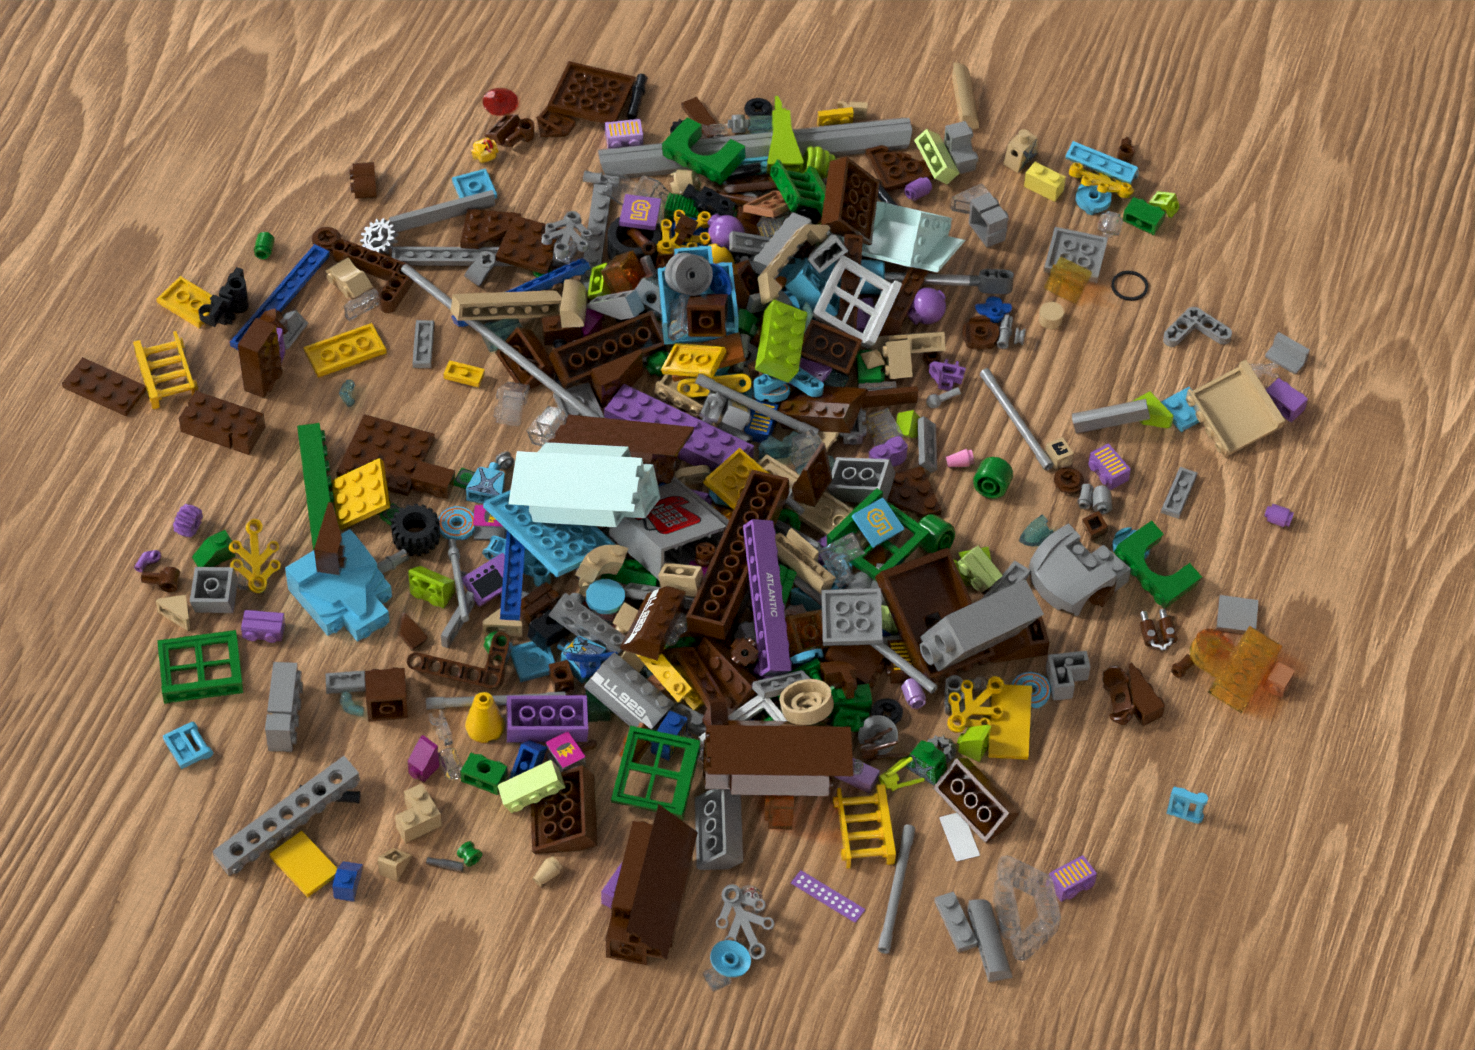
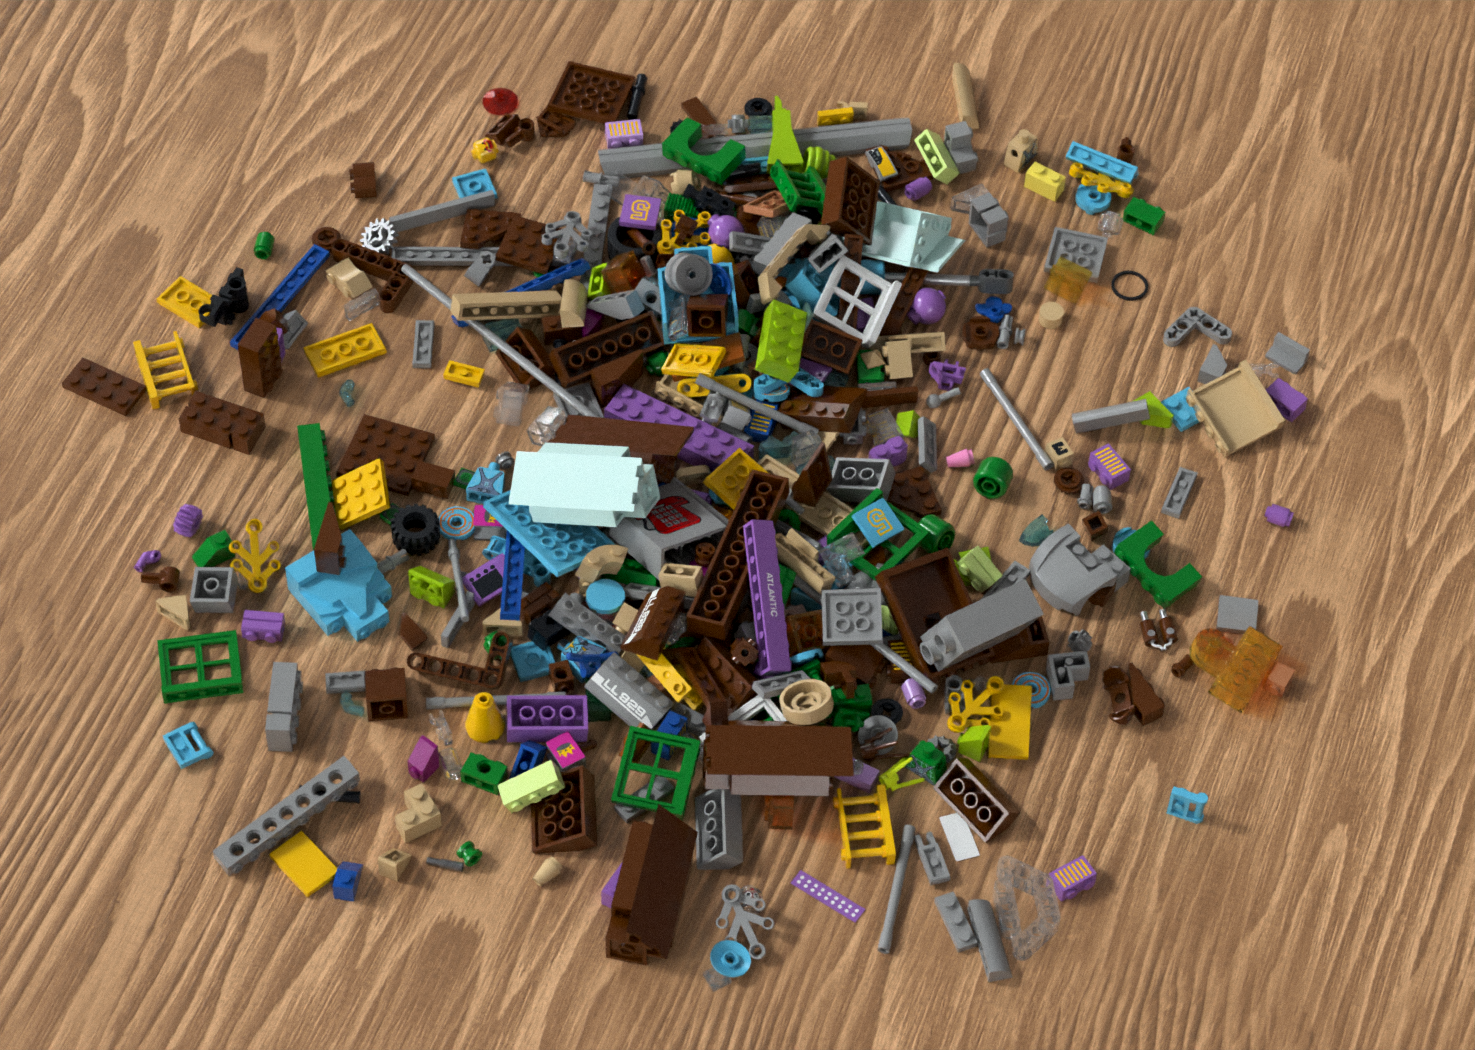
lime bracket [1149,191,1180,218] -> none
none -> light grey plate [614,776,674,824]
none -> slope [865,146,898,182]
none -> light grey hinge [914,832,950,886]
none -> light grey gear [1068,629,1092,652]
none -> light grey slope [1197,344,1227,384]

